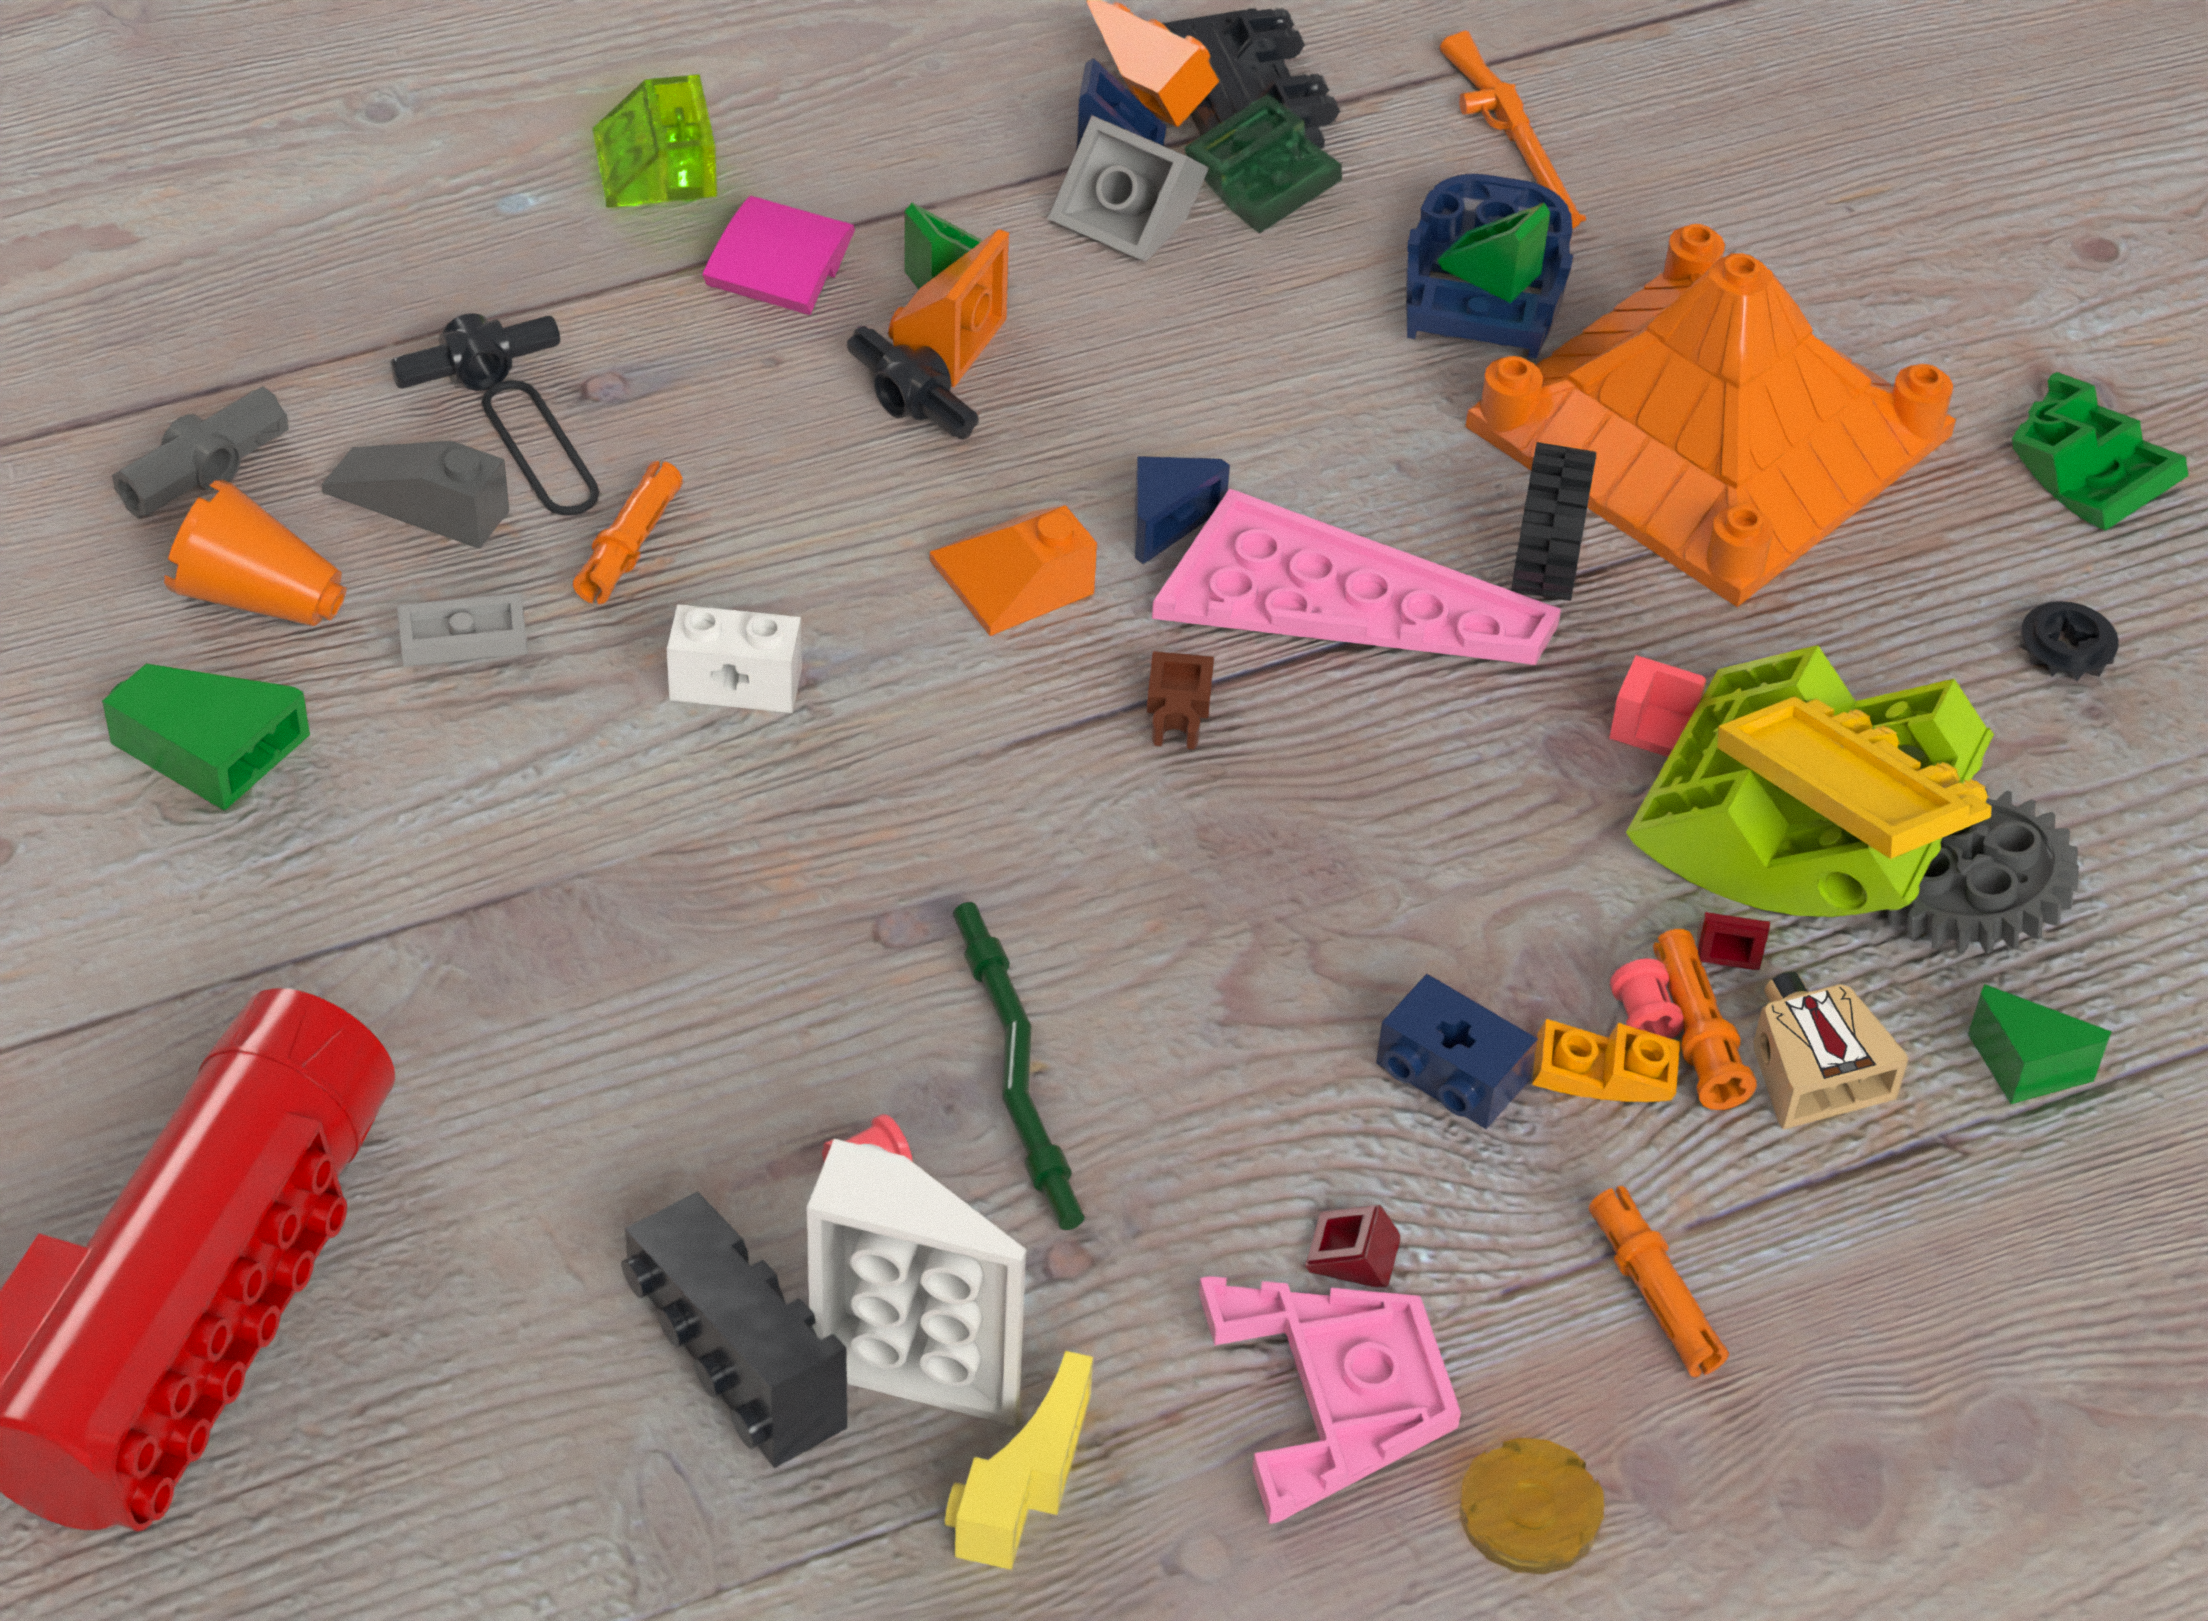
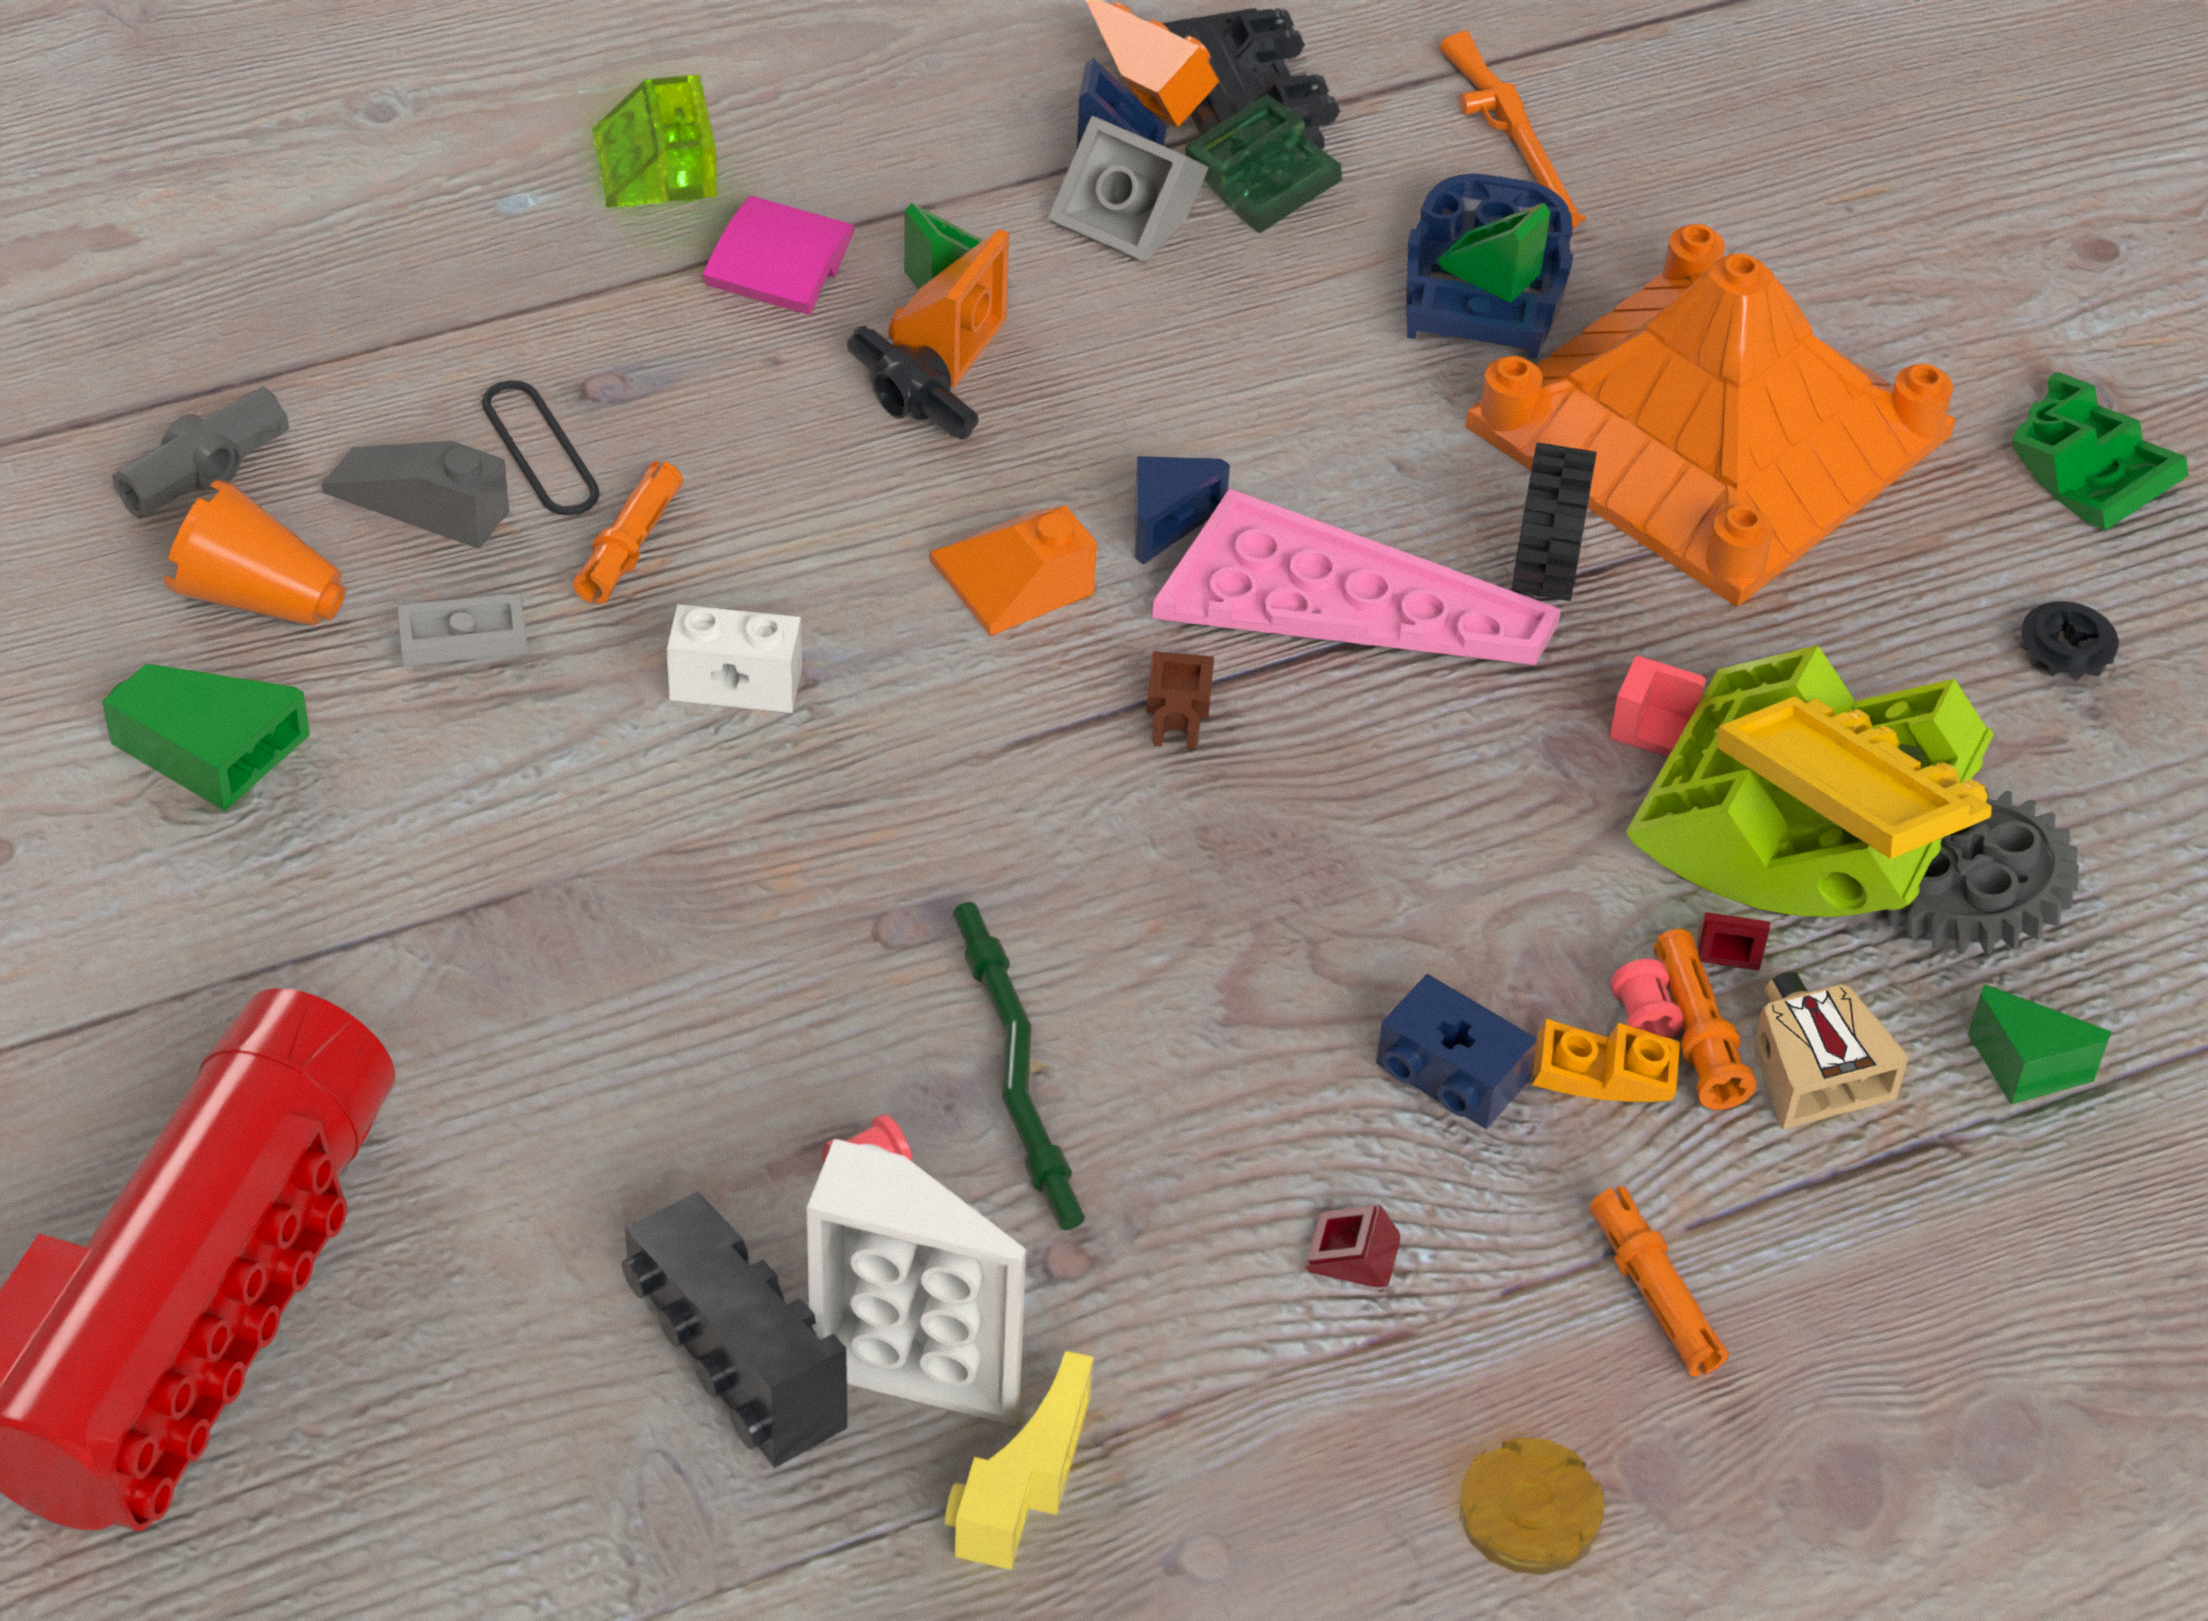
black axle [390,313,560,391] -> none
bright pink wing [1199,1276,1461,1524] -> none

